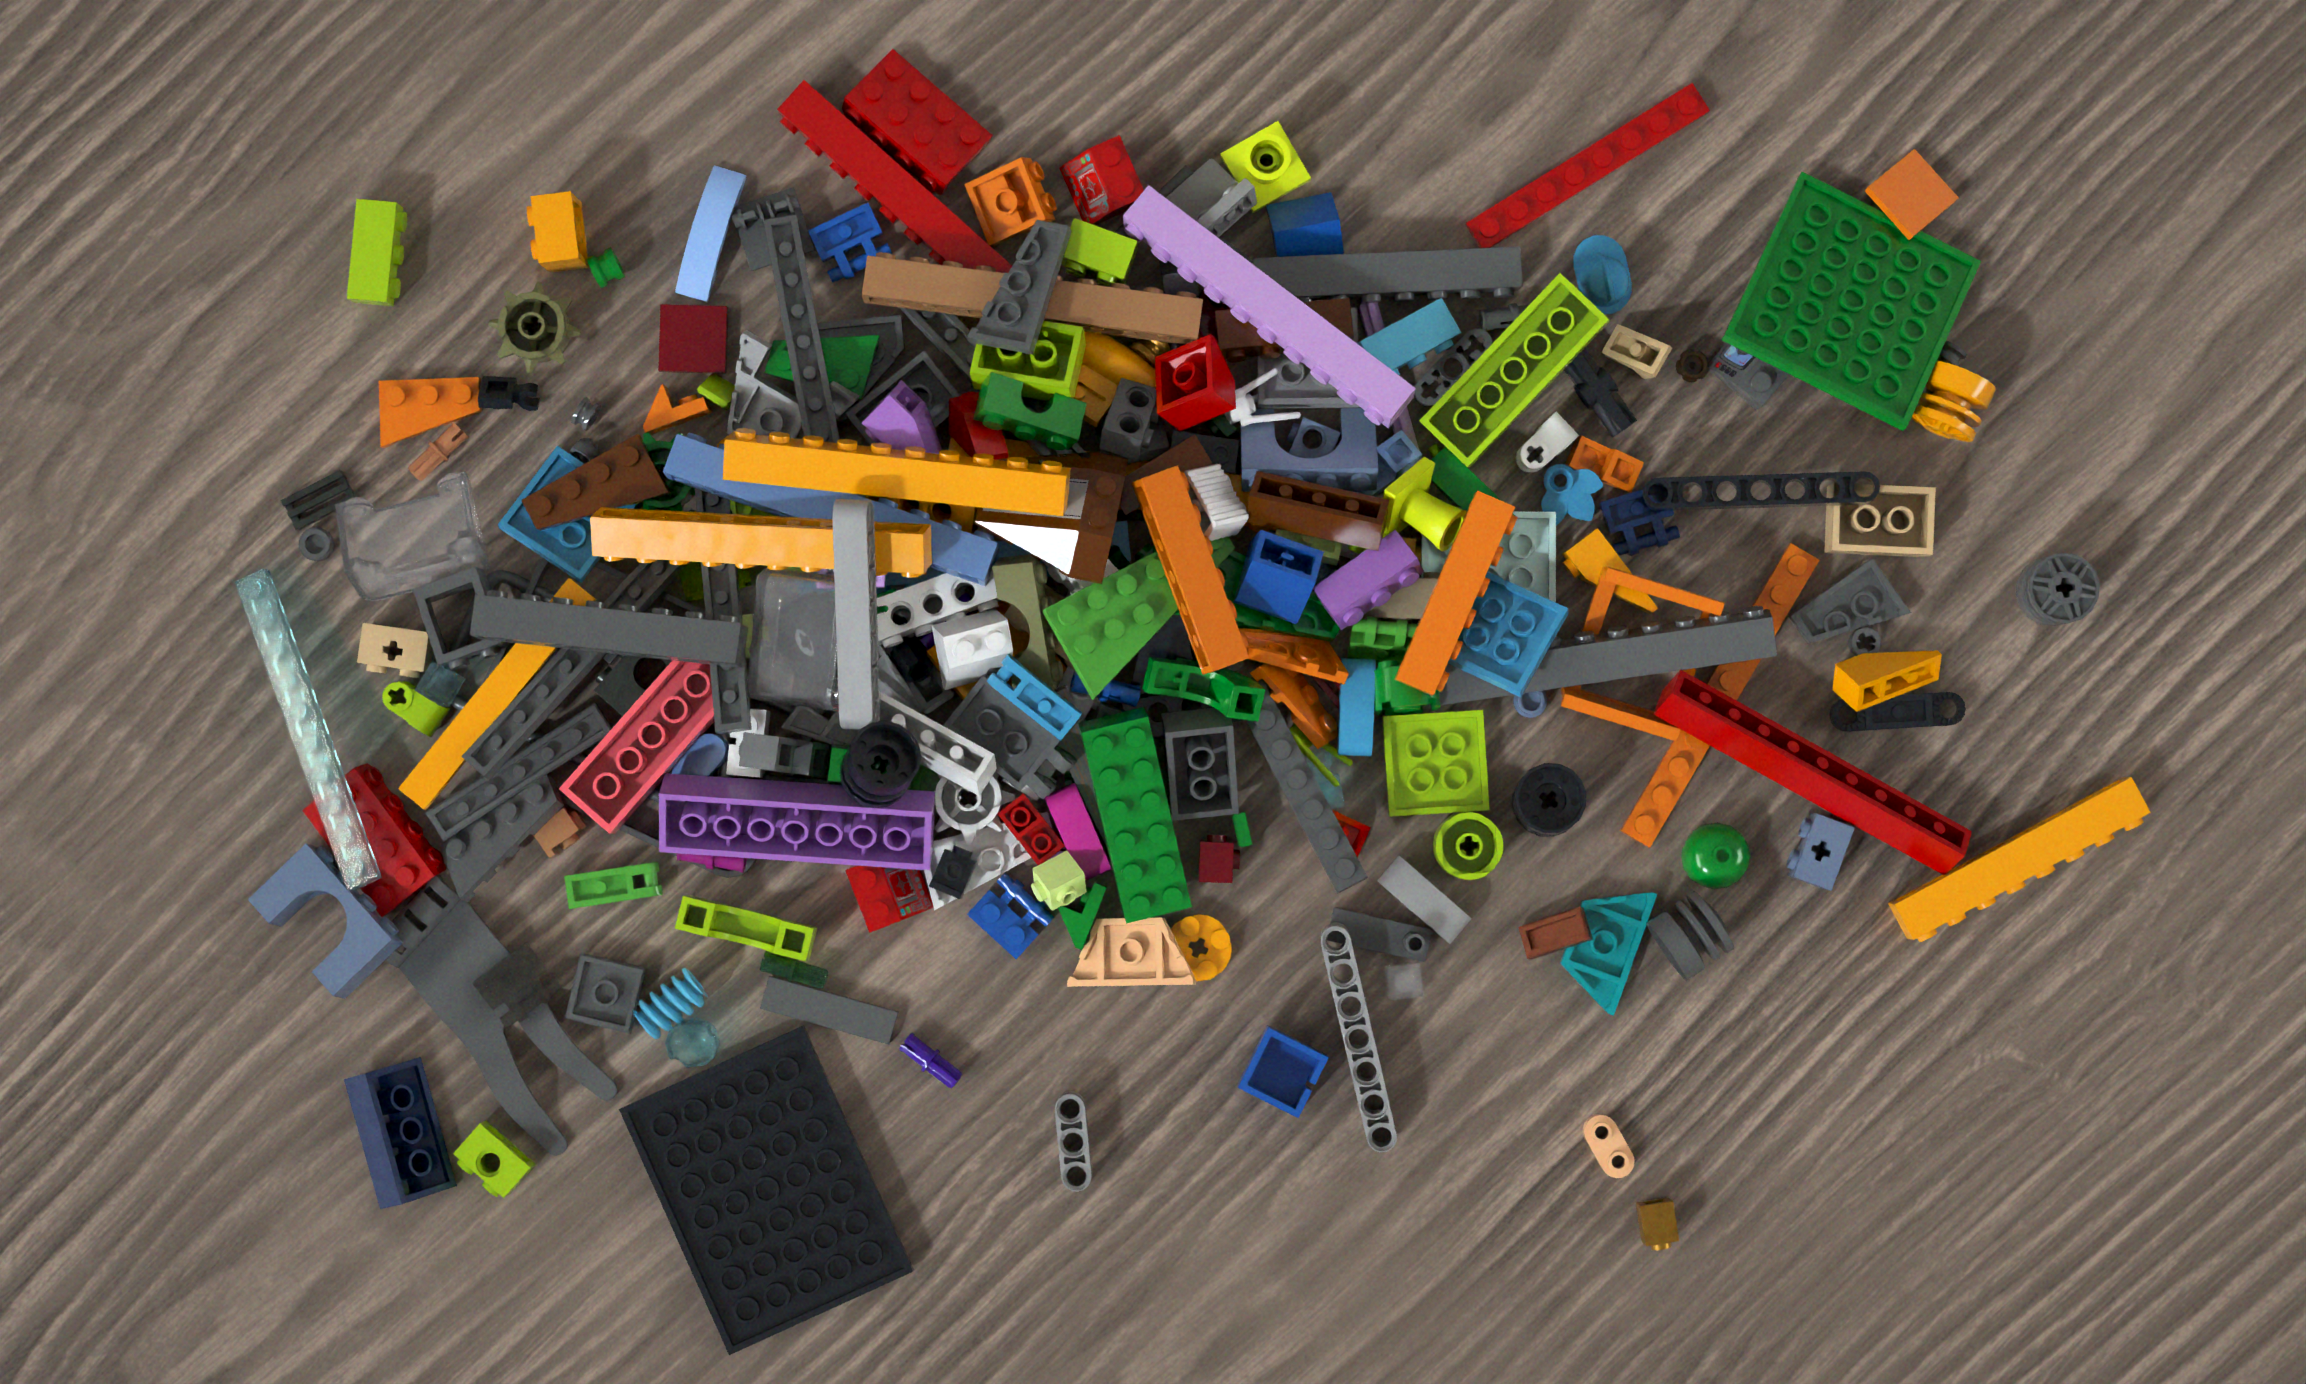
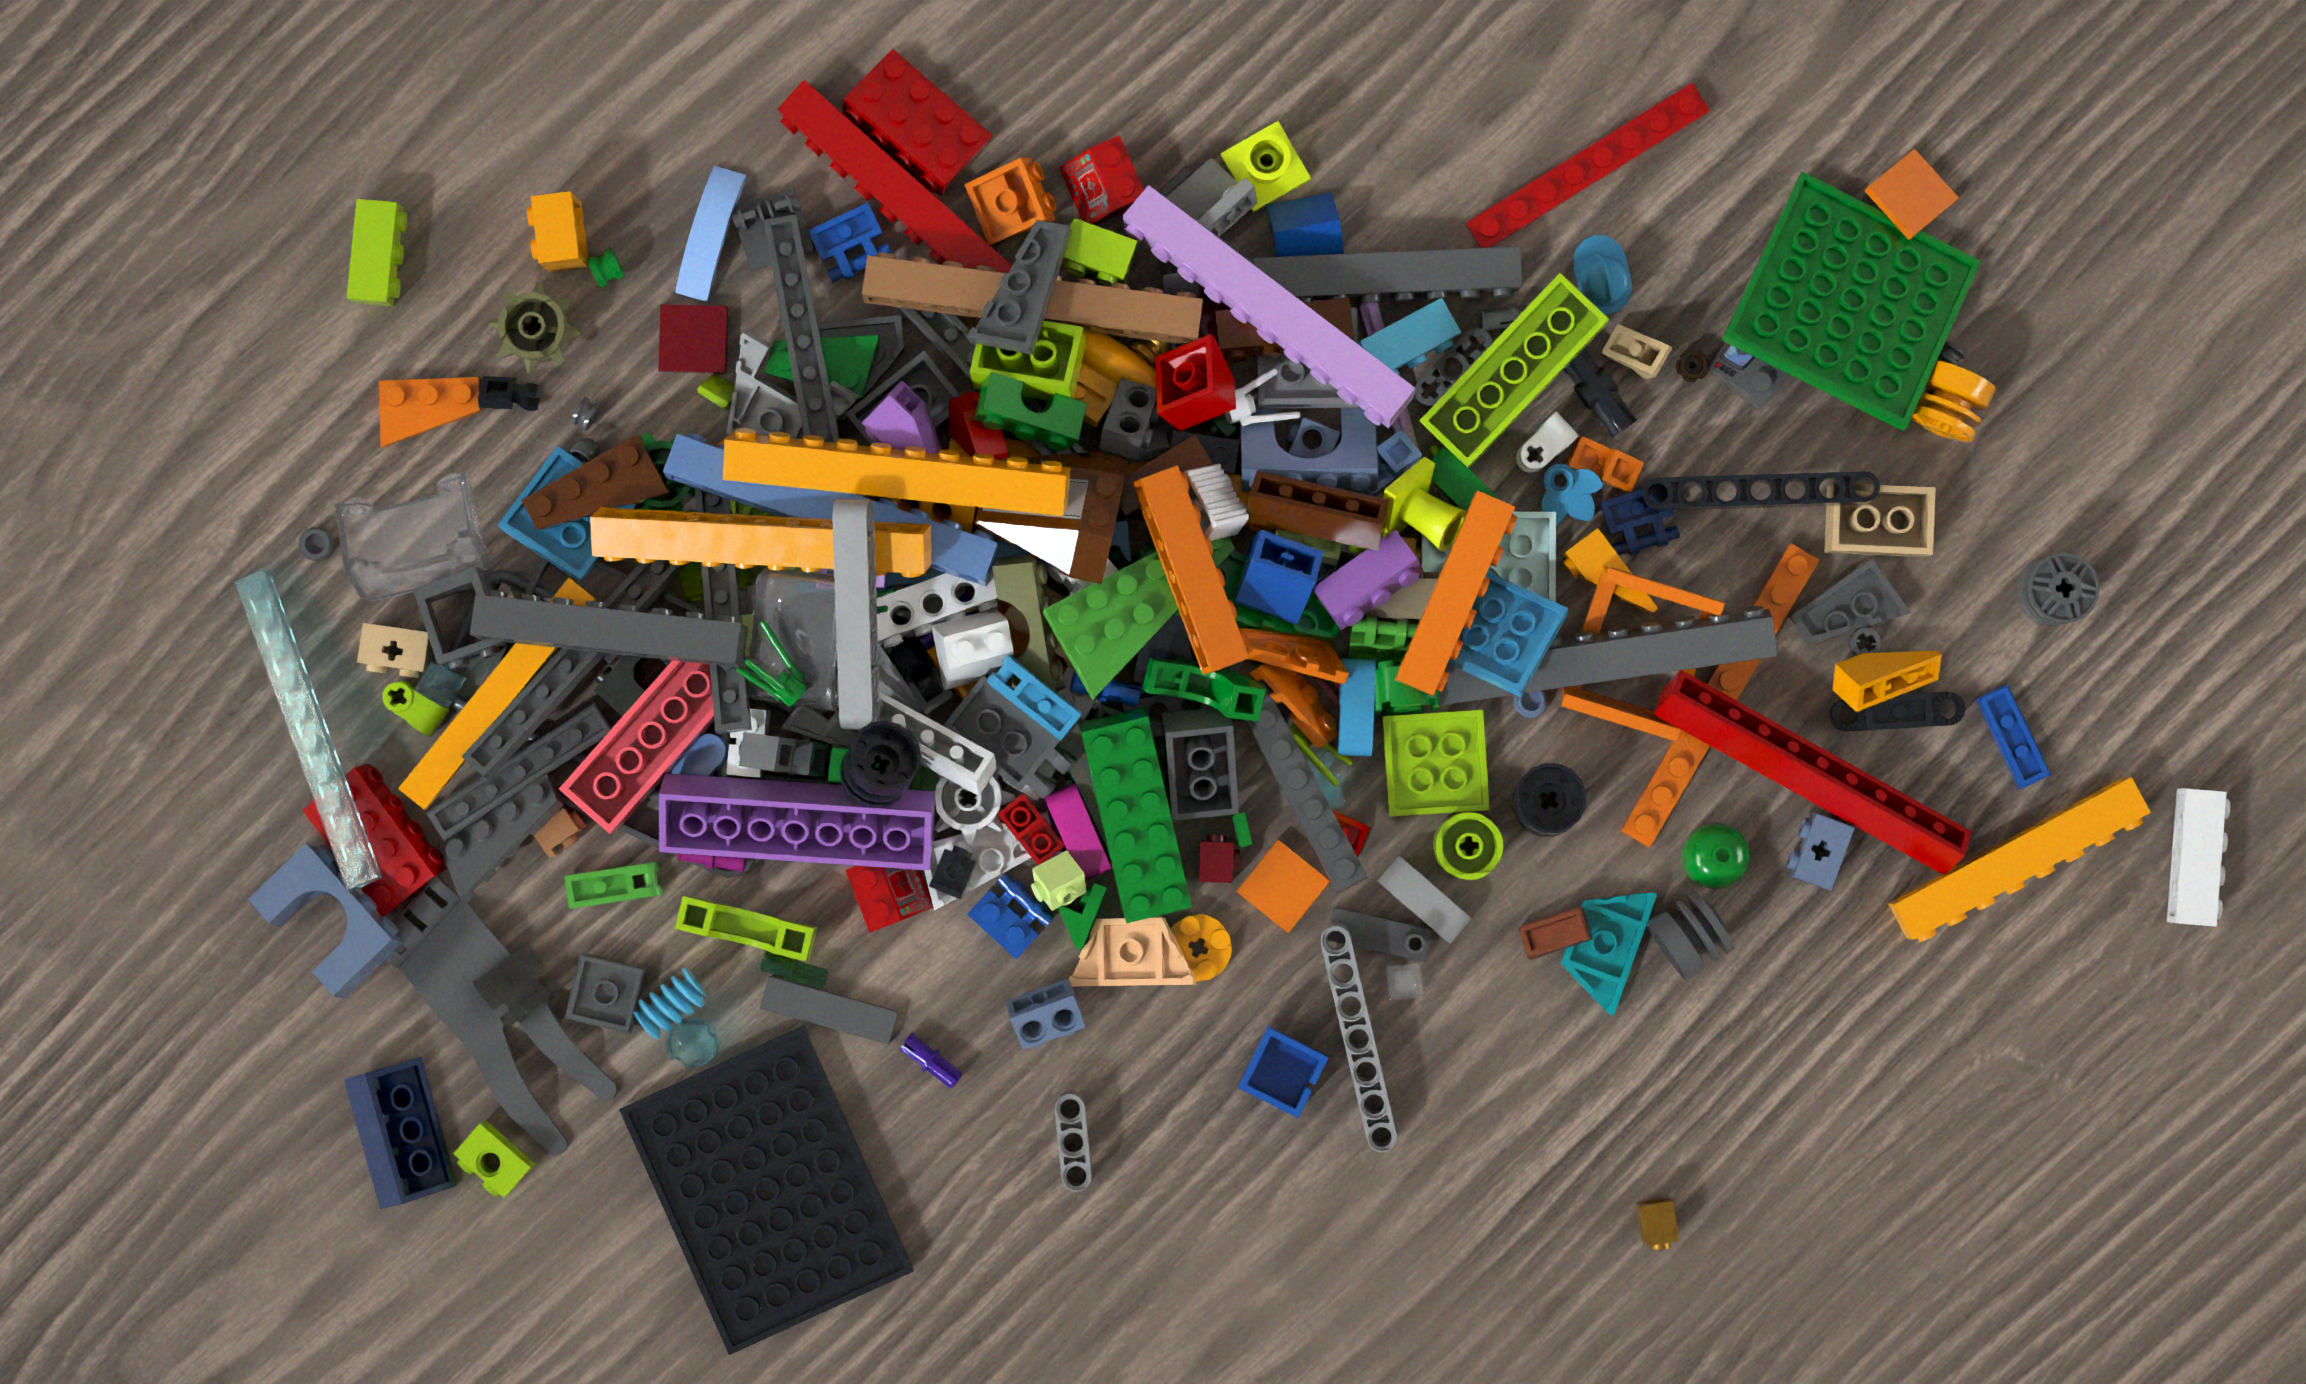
pearl dark grey tile [280,470,358,531] -> none
nougat axle [408,422,469,481] -> none
orange slope [643,384,712,435] -> none
light nougat plate [1583,1114,1635,1178] -> none
none -> green plant [736,620,807,707]
none -> sand blue brick [1006,978,1086,1050]
none -> orange tile [1236,839,1330,933]
none -> blue tile [1975,684,2051,789]
none -> white brick [2167,788,2230,927]

